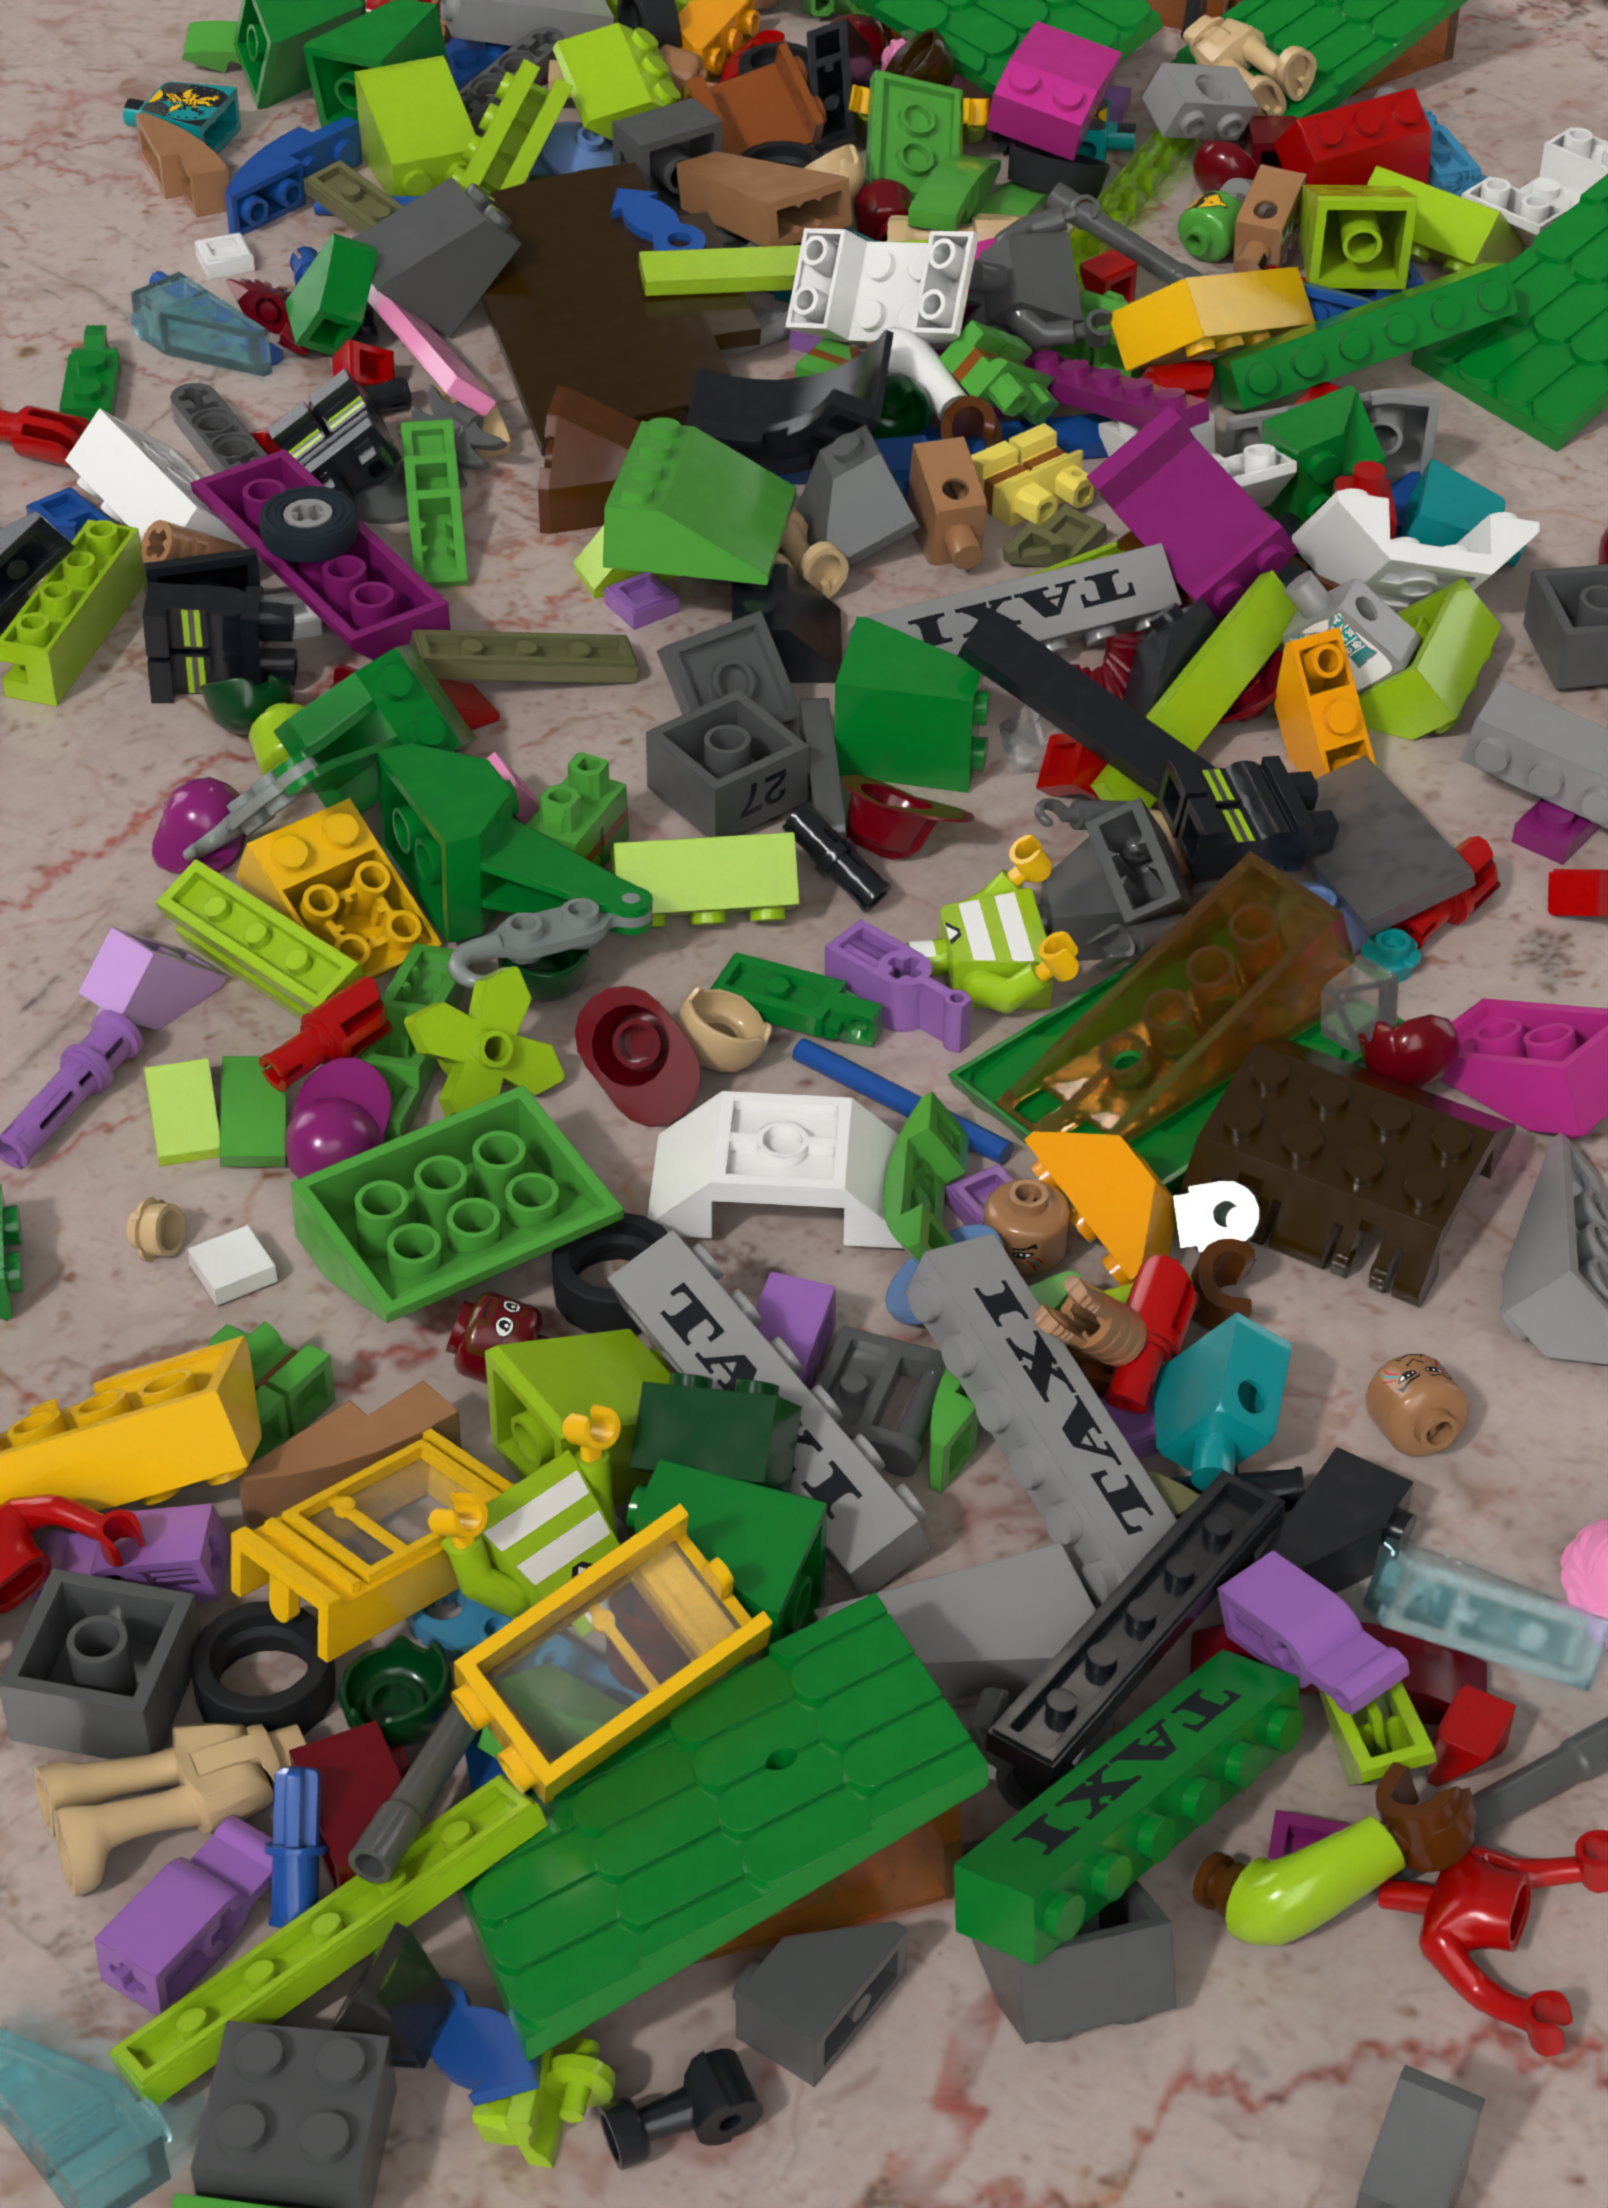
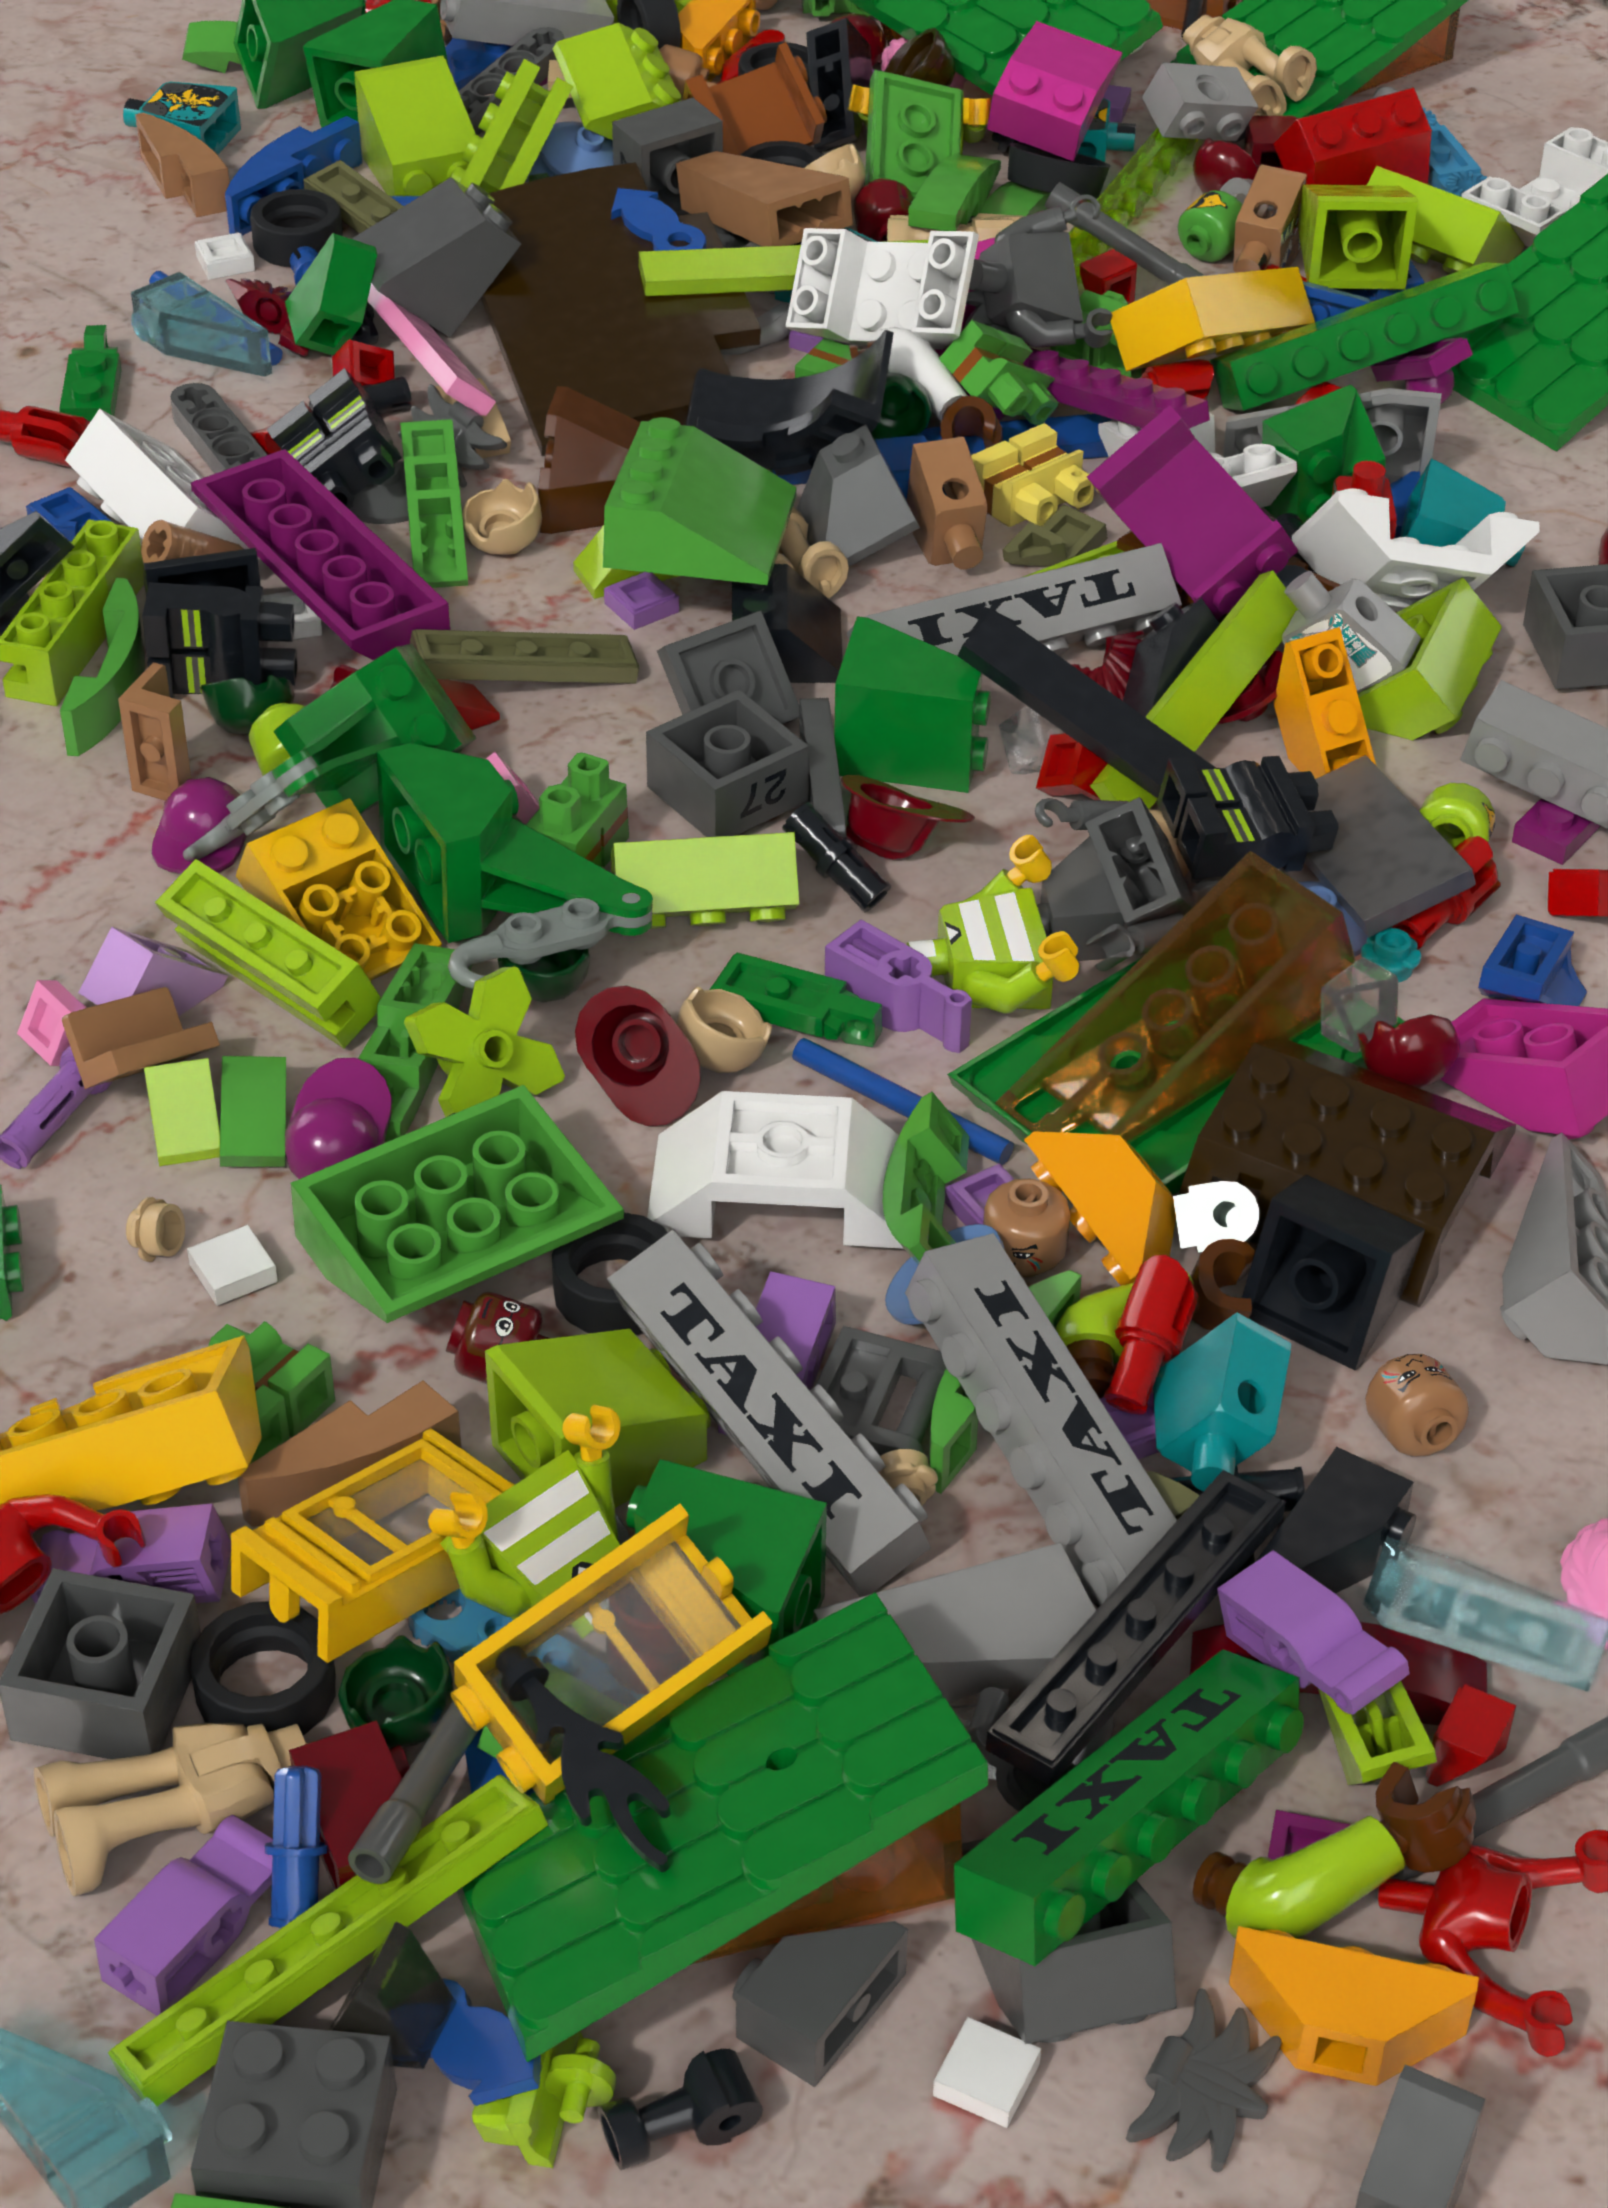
black bush [259,486,359,563] -> none
red arm [259,976,393,1092] -> none
dark green brick [630,1372,802,1493] -> none
medium nougat hinge [1033,1275,1147,1367] -> none
none -> bright pink tile [17,980,86,1066]
none -> bright green slope [60,578,145,756]
none -> medium nougat panel [62,987,220,1089]
none -> medium nougat panel [118,663,192,801]
none -> black tyre [250,189,343,267]
none -> tan hair [462,479,542,555]
none -> black piece [495,1646,671,1872]
none -> tan plate [879,1449,938,1506]
none -> white tile [933,2017,1041,2128]
none -> dark grey piece [1126,1988,1282,2172]
none -> light orange slope [1229,1926,1479,2086]
none -> black slope [1242,1174,1425,1370]
none -> magenta tile [1371,337,1473,404]
none -> lime head [1419,783,1495,849]
none -> blue slope [1478,914,1587,1006]

